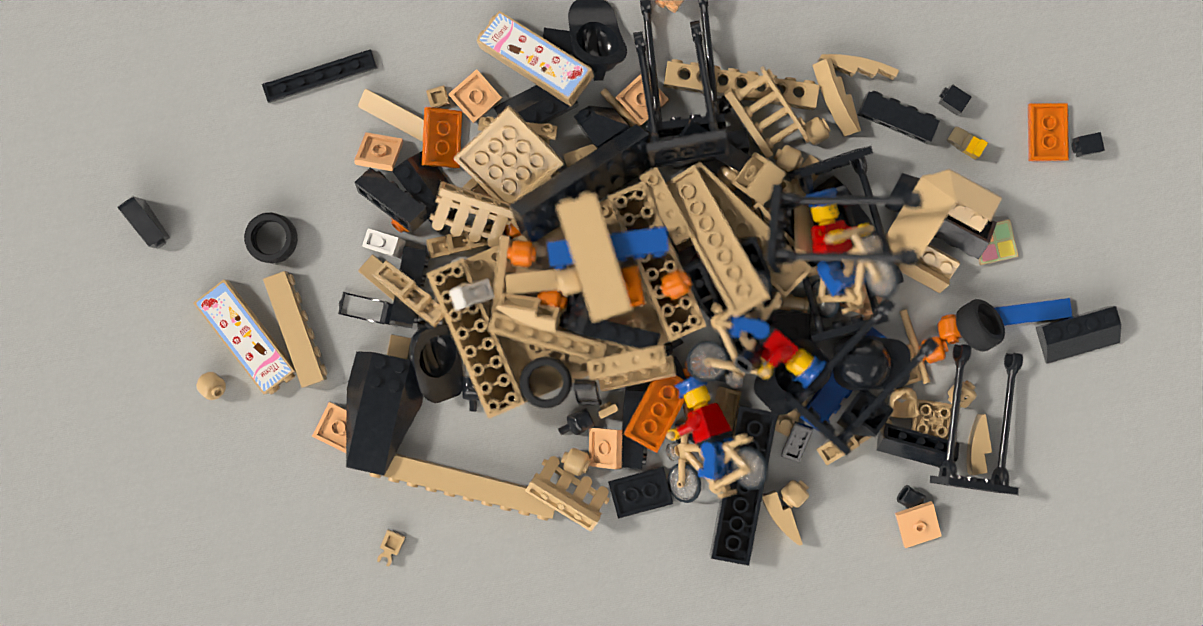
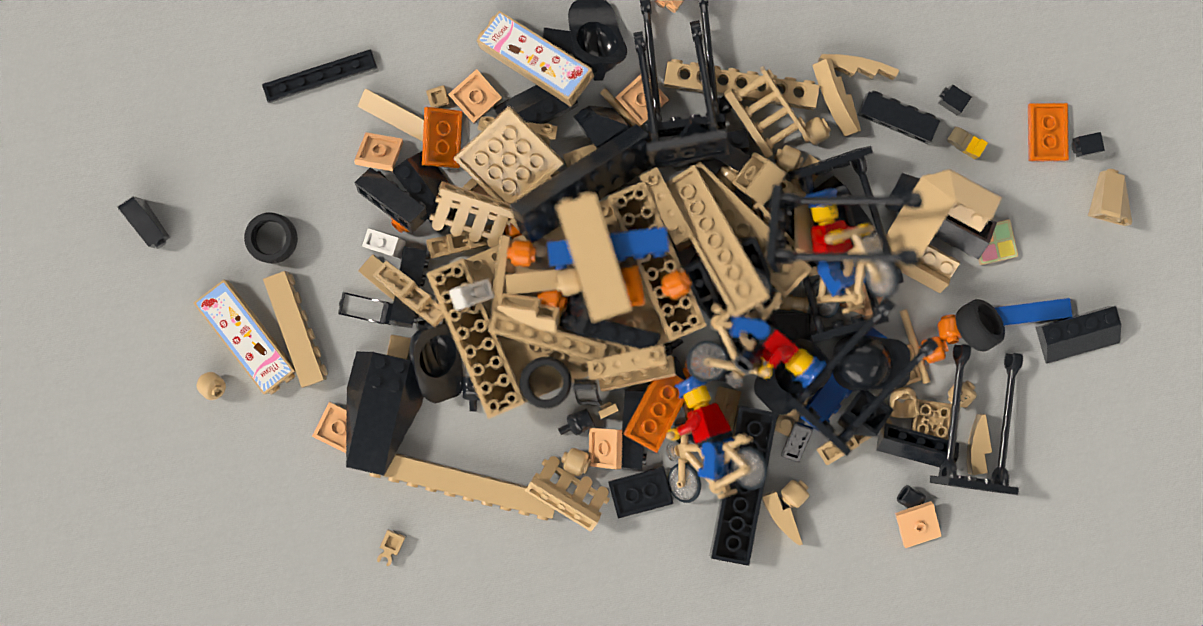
none -> tan slope [1088,169,1132,226]

